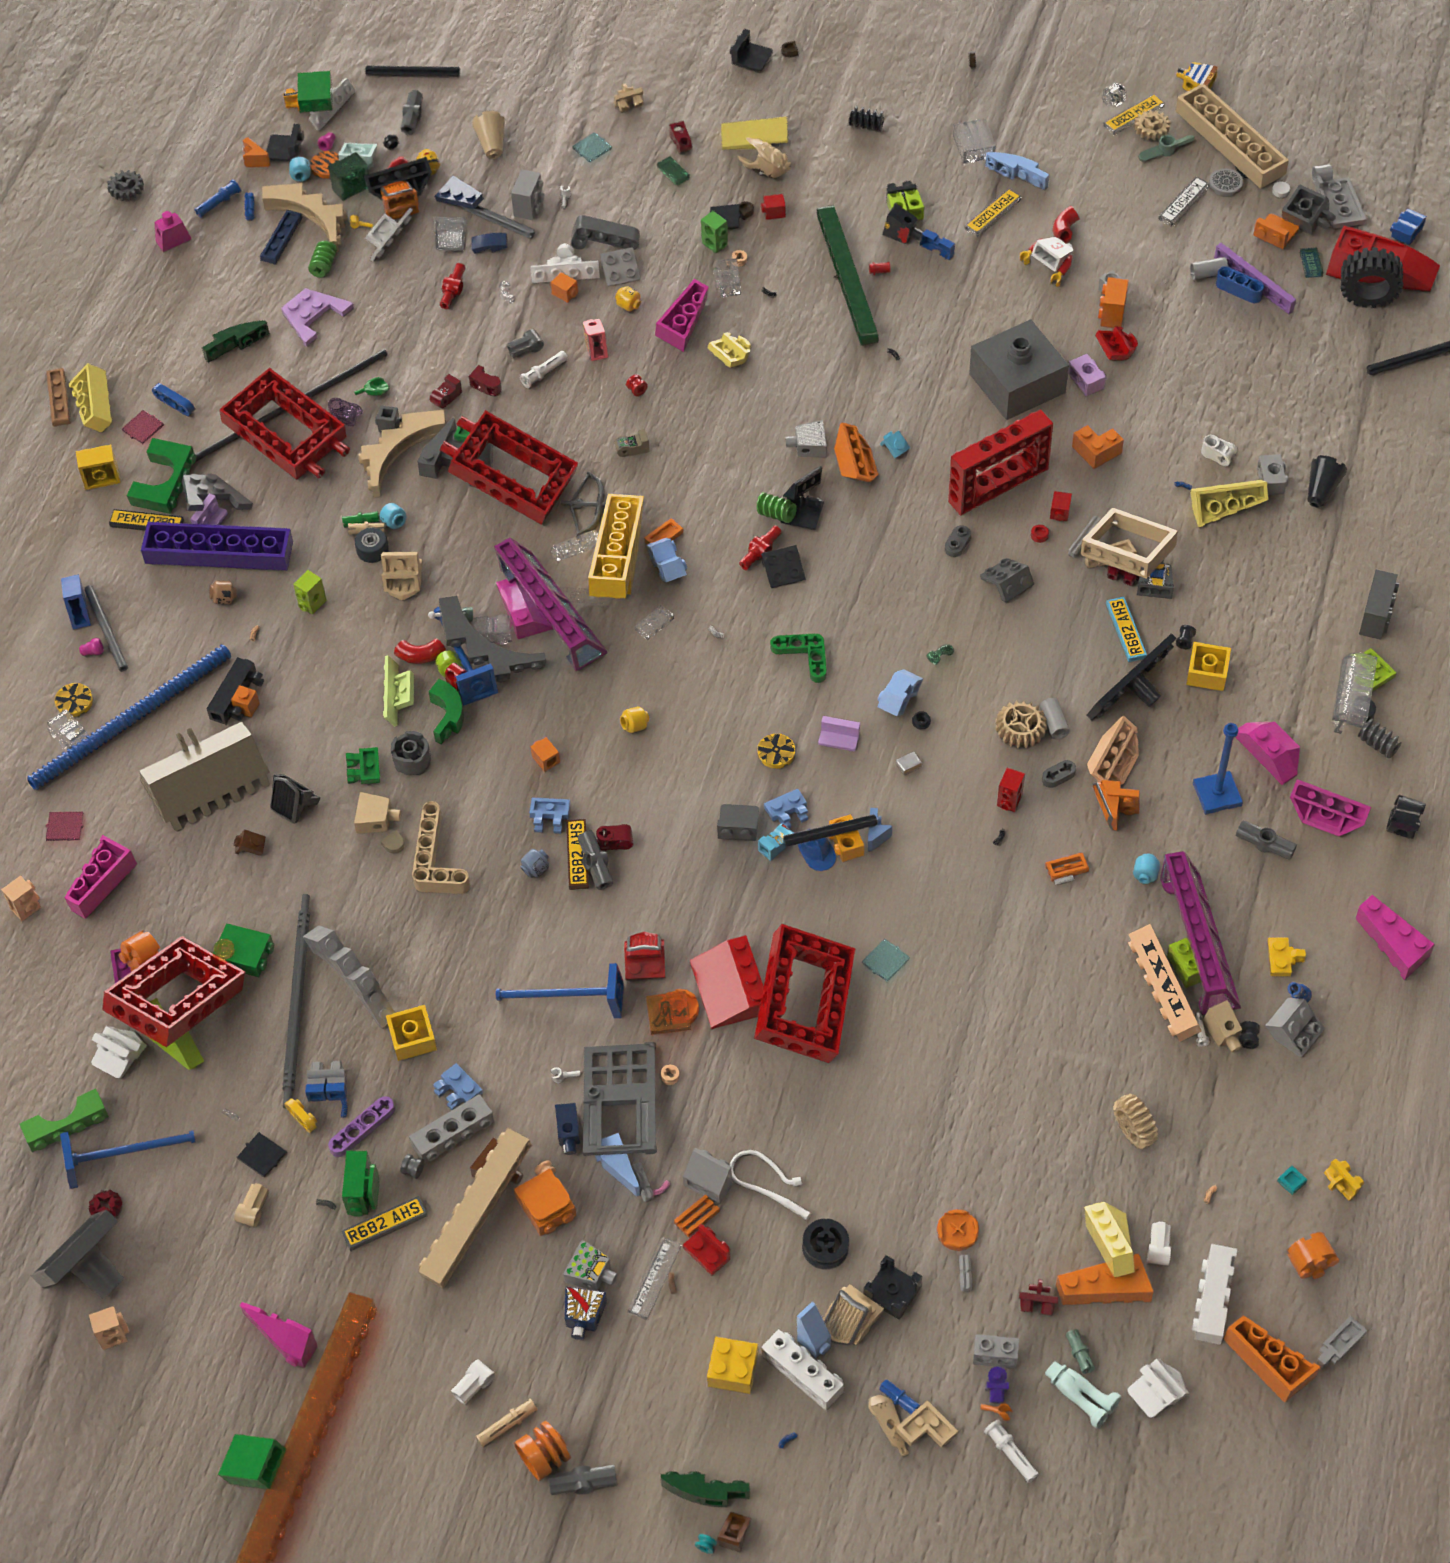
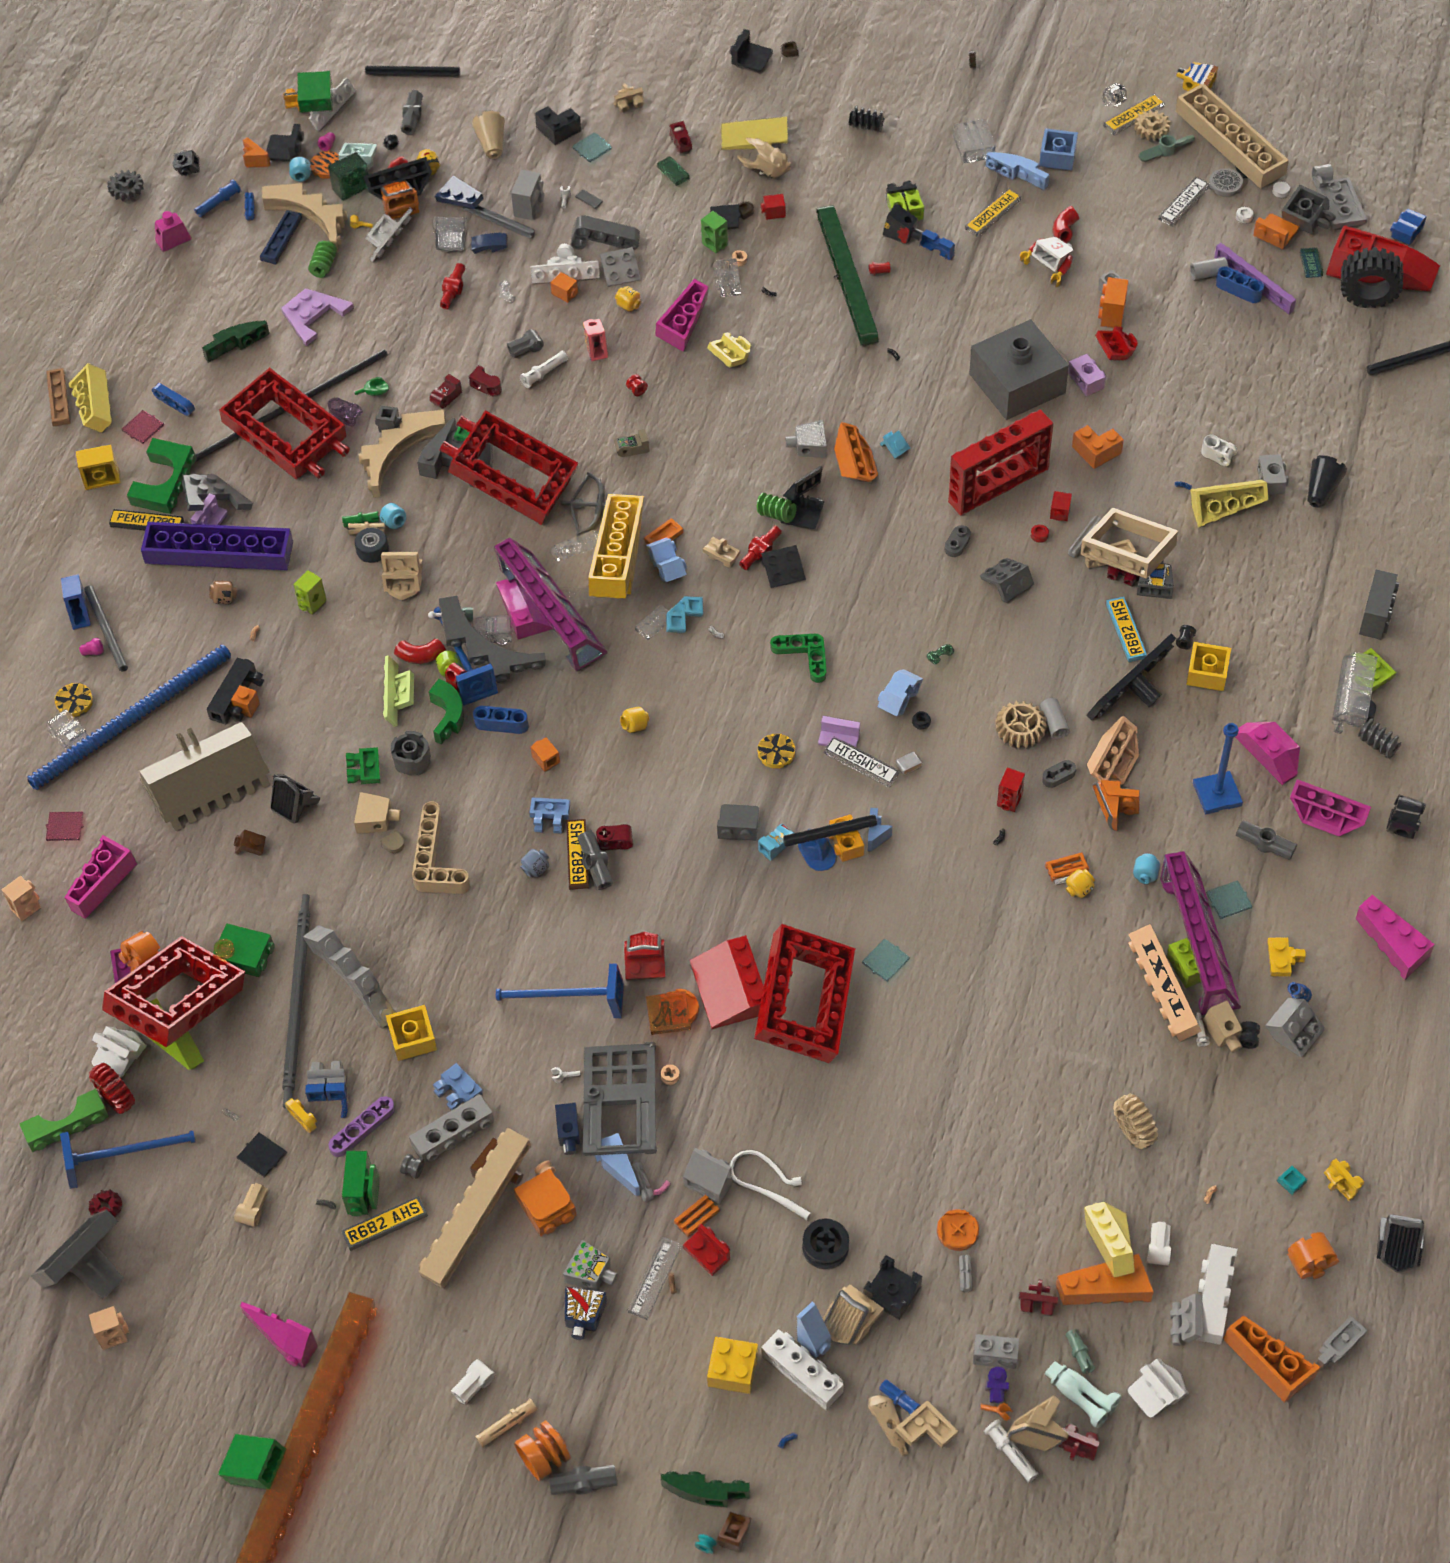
medium blue plate [764,789,808,828] -> none
none -> red gear [89,1062,135,1114]
none -> black brick [173,150,200,176]
none -> blue beam [473,706,529,734]
none -> black brick [535,106,581,145]
none -> dark grey window [575,189,603,209]
none -> medium azure tile [666,596,703,633]
none -> tan hips [703,537,740,568]
none -> tile [824,736,900,788]
none -> tan piece [1006,1395,1068,1451]
none -> medium blue brick [1039,129,1078,170]
none -> dark red hips [1058,1423,1100,1461]
none -> yellow head [1066,869,1095,898]
none -> light grey plate [1170,1293,1203,1346]
none -> clear light blue piece [1206,880,1252,919]
none -> white tile [1236,207,1254,223]
none -> black piece [1377,1214,1424,1273]

